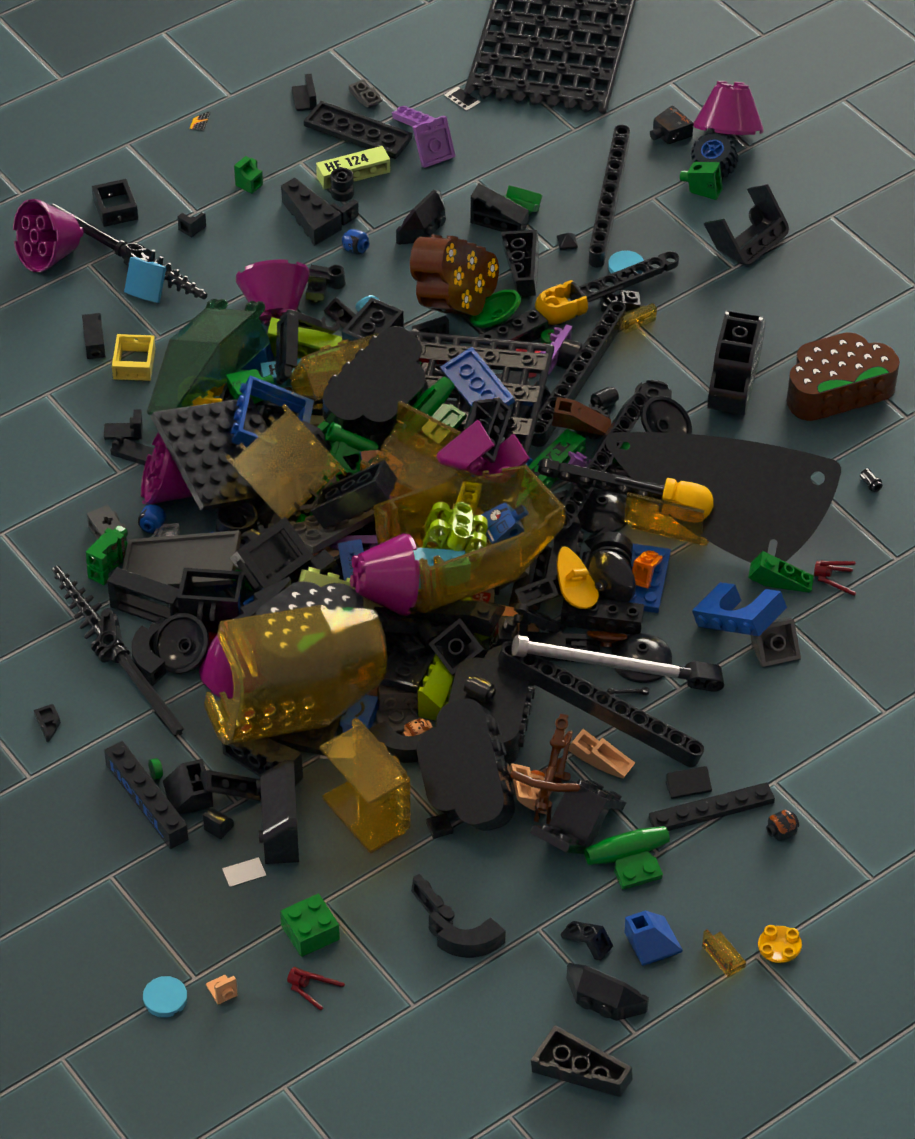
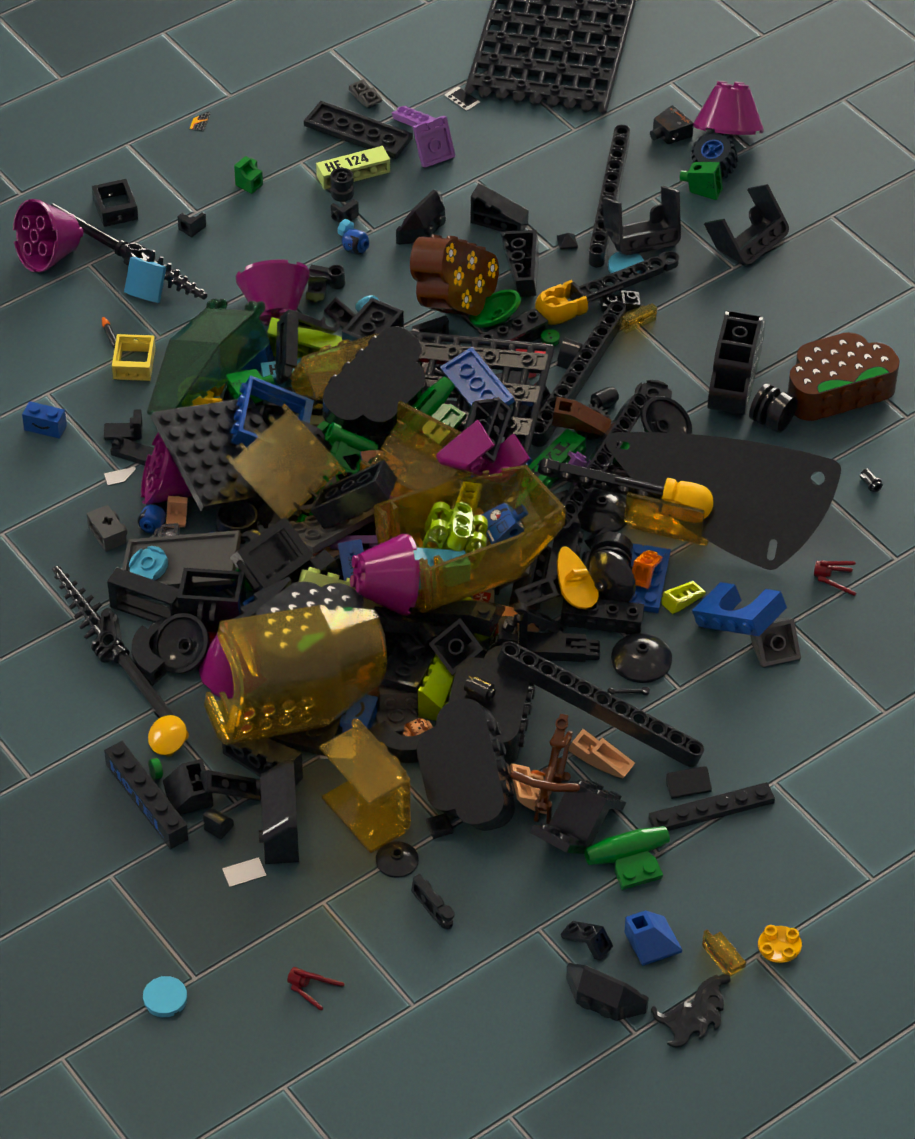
black tile [34,704,61,742] -> none
black window [82,313,106,359] -> none
green hips [86,525,128,585] -> none
light nougat bracket [206,975,238,1004] -> none
green brick [280,893,340,957] -> none
black wedge [281,178,342,246] -> none
black panel [292,74,317,111] -> none
black arch [428,911,506,958] -> none
green bracket [502,185,543,214] -> none
flat silver piece [512,635,725,692] -> none
black wedge [531,1025,633,1097] -> none
medium lavender plate [540,324,572,375] -> none
reddish brown dish [587,631,627,647] -> none
green slope [748,551,814,593] -> none
black head [766,810,799,841] -> none
none -> blue brick [22,401,67,439]
none -> black piece [102,317,116,349]
none -> white sticker [104,467,136,485]
none -> medium azure tile [129,546,168,580]
none -> yellow dish [148,715,189,757]
none -> light nougat bracket [166,496,188,527]
none -> medium azure tile [338,219,354,236]
none -> black dish [376,841,419,878]
none -> black windscreen [603,186,681,255]
none -> black piece [651,974,731,1048]
none -> neon yellow slope [661,581,706,614]
none -> black wheel [749,383,798,433]

